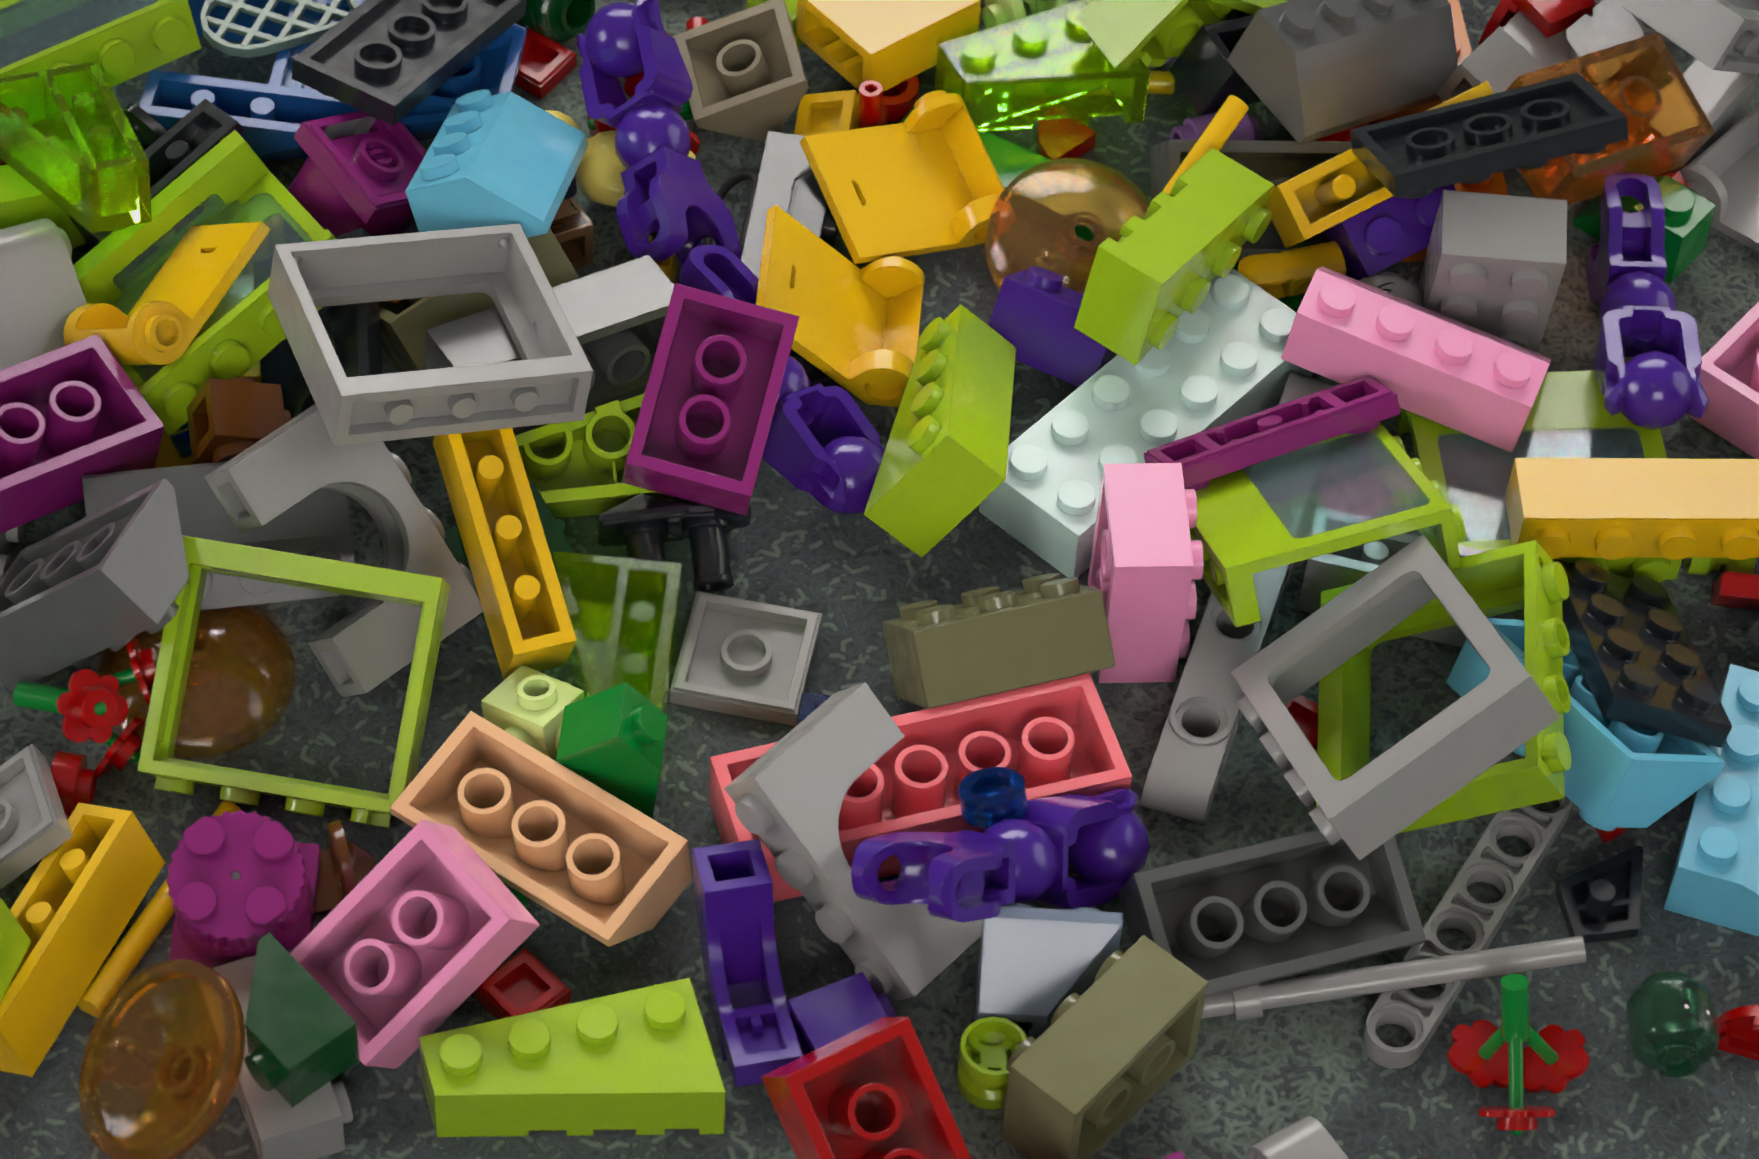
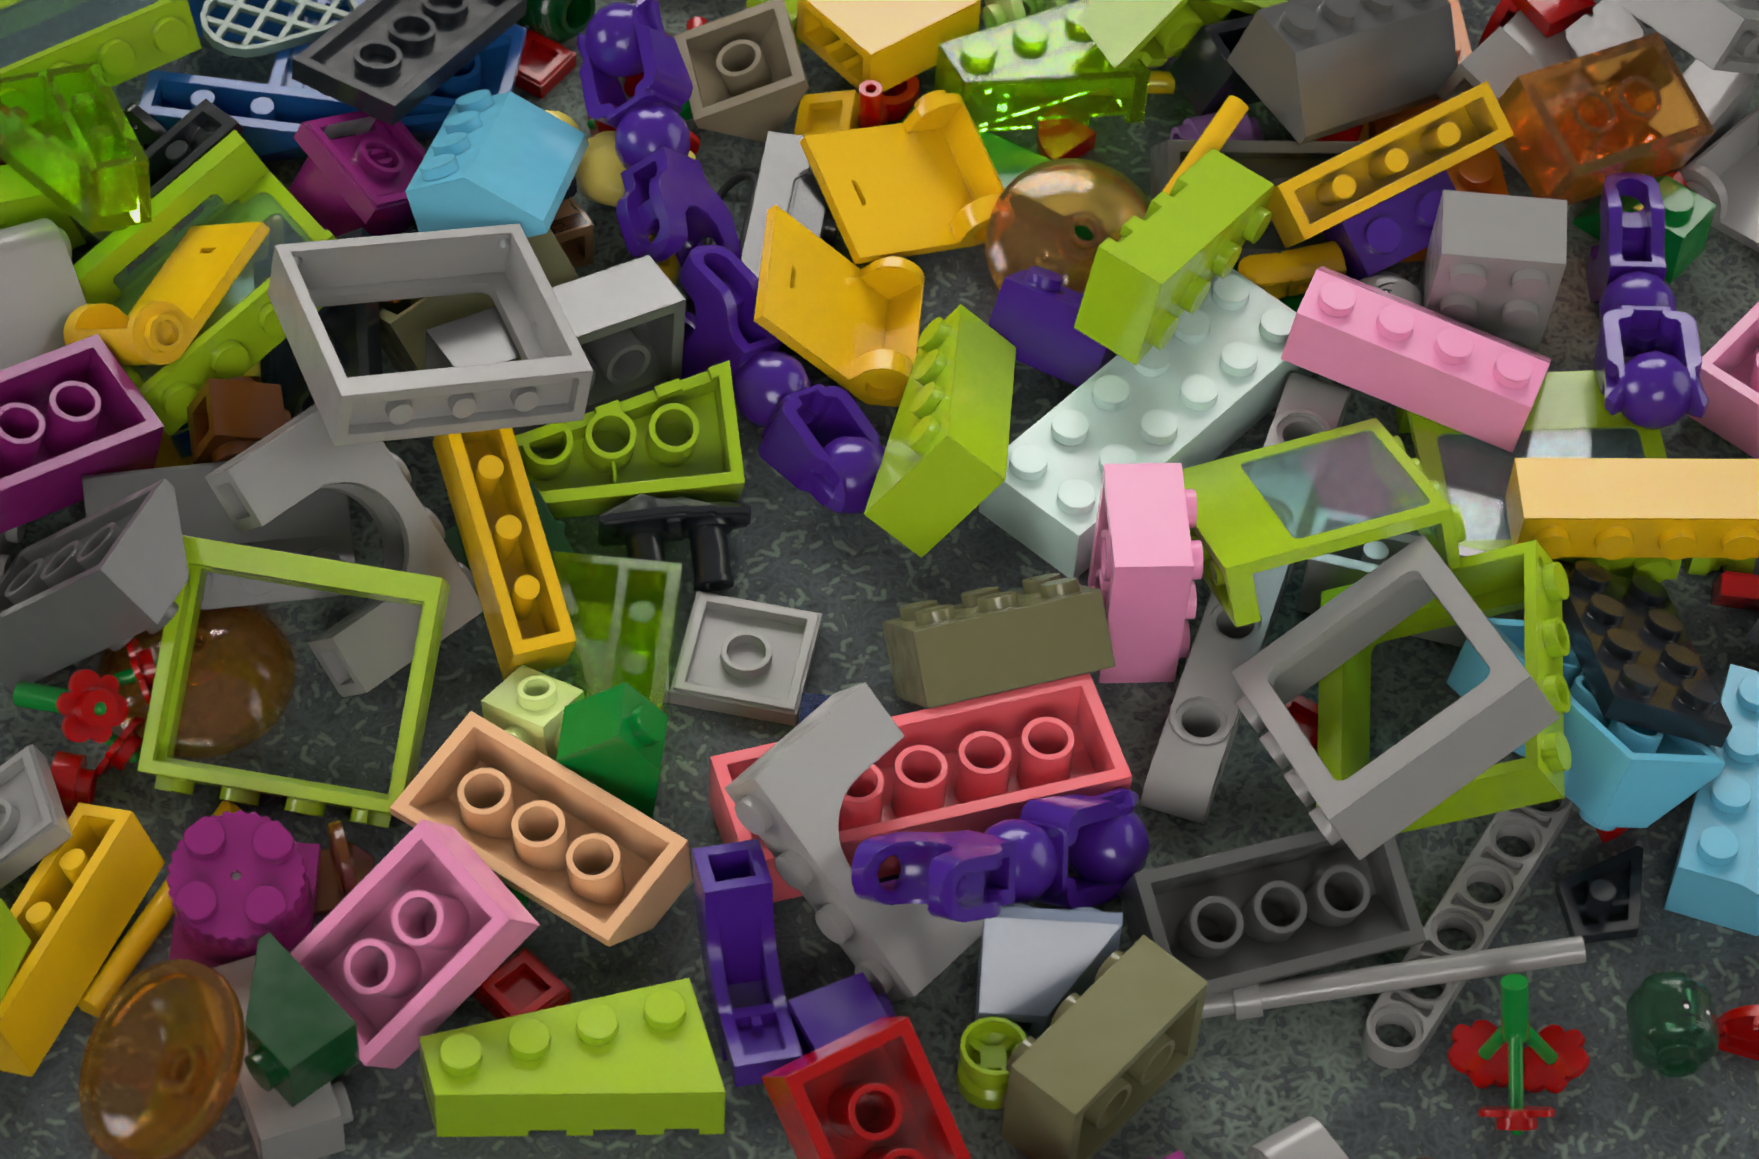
magenta brick [622,283,800,516] -> none
clear blue tile [958,767,1028,832] -> none
magenta plate [1143,375,1400,491] -> none
black plate [1350,73,1628,199] -> none

